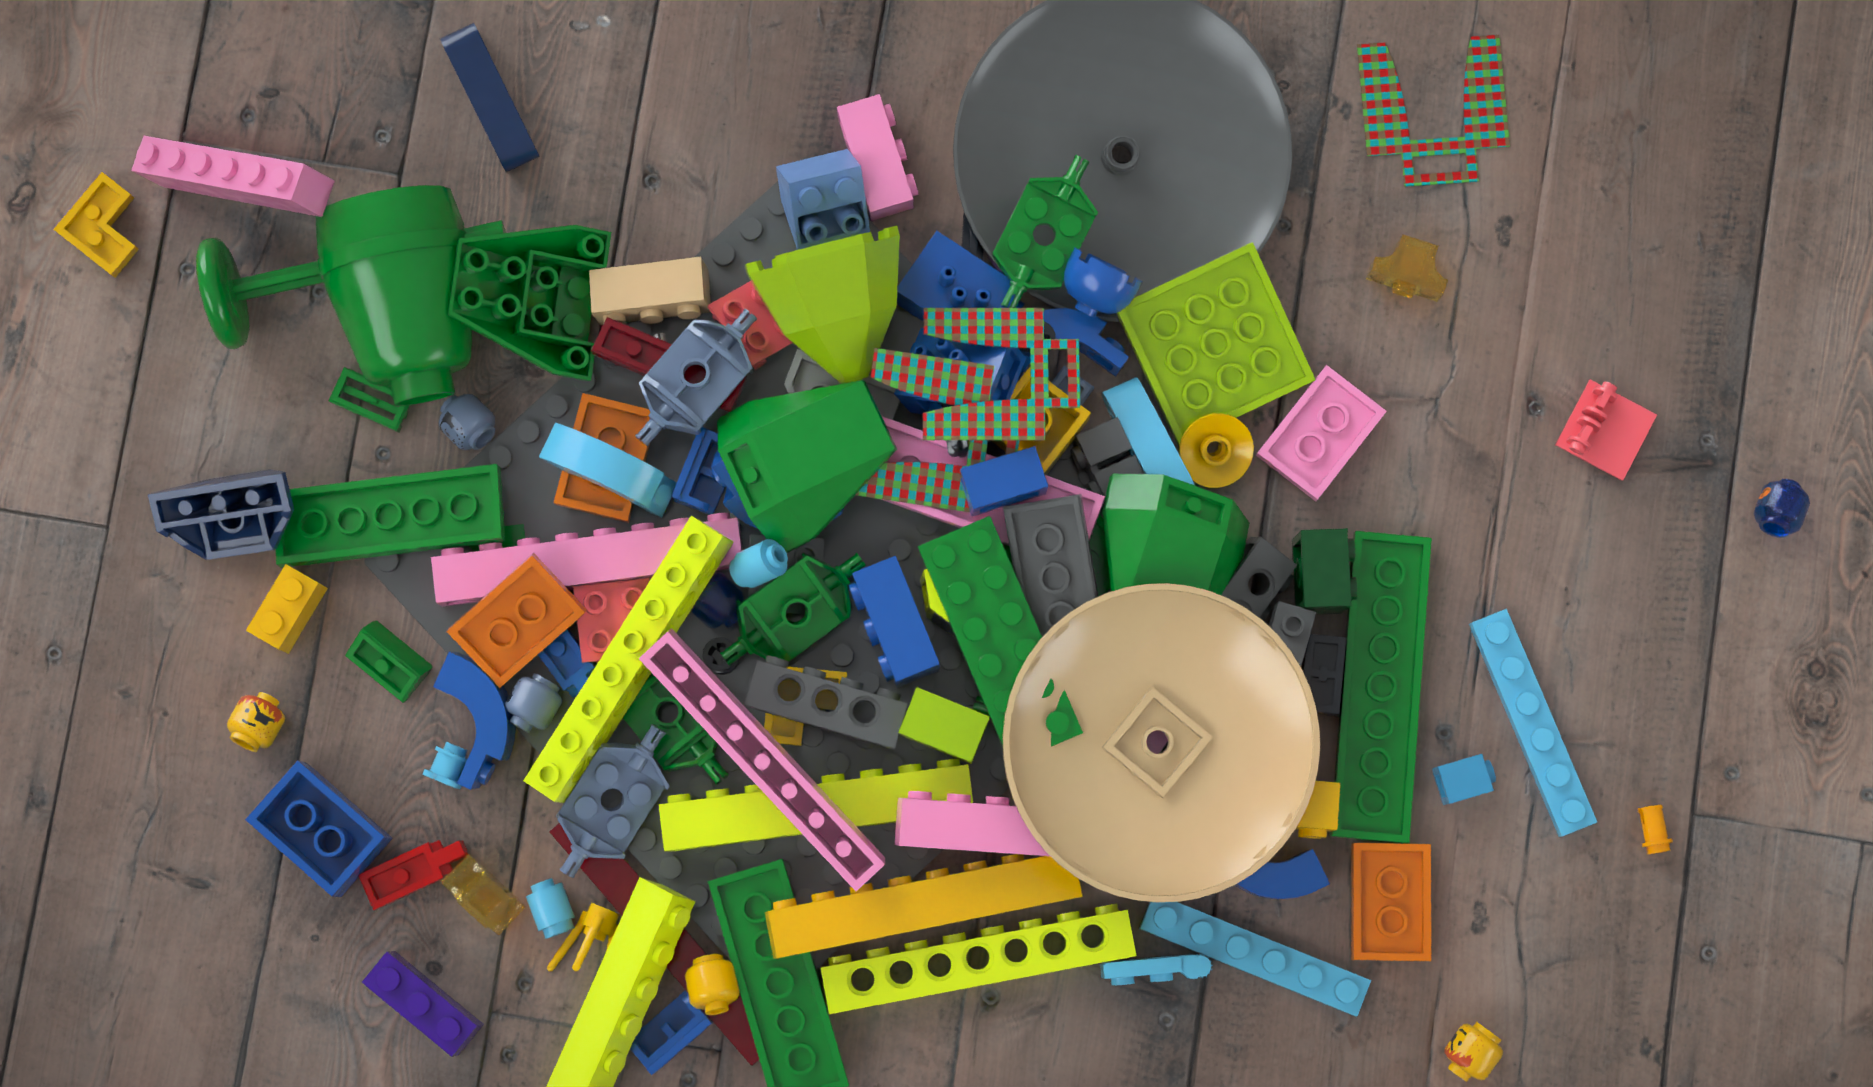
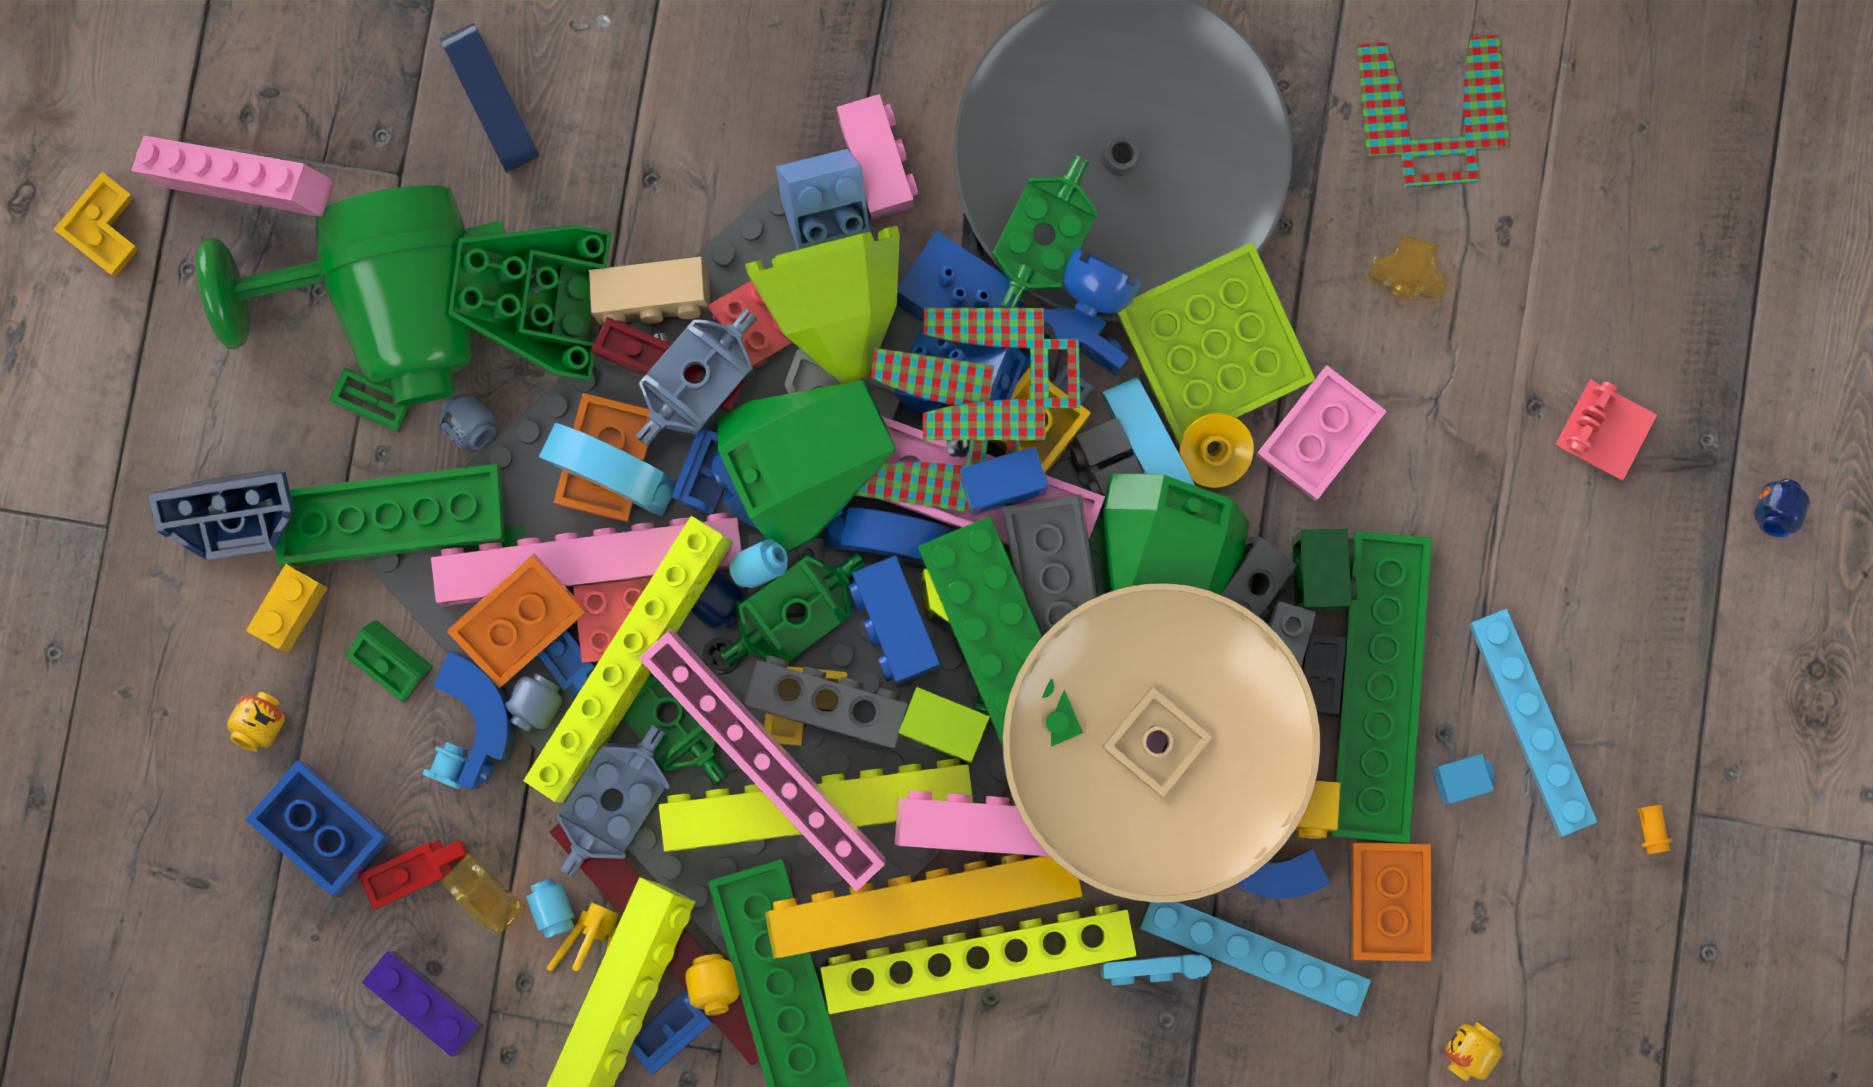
none -> blue arch [824,507,955,567]

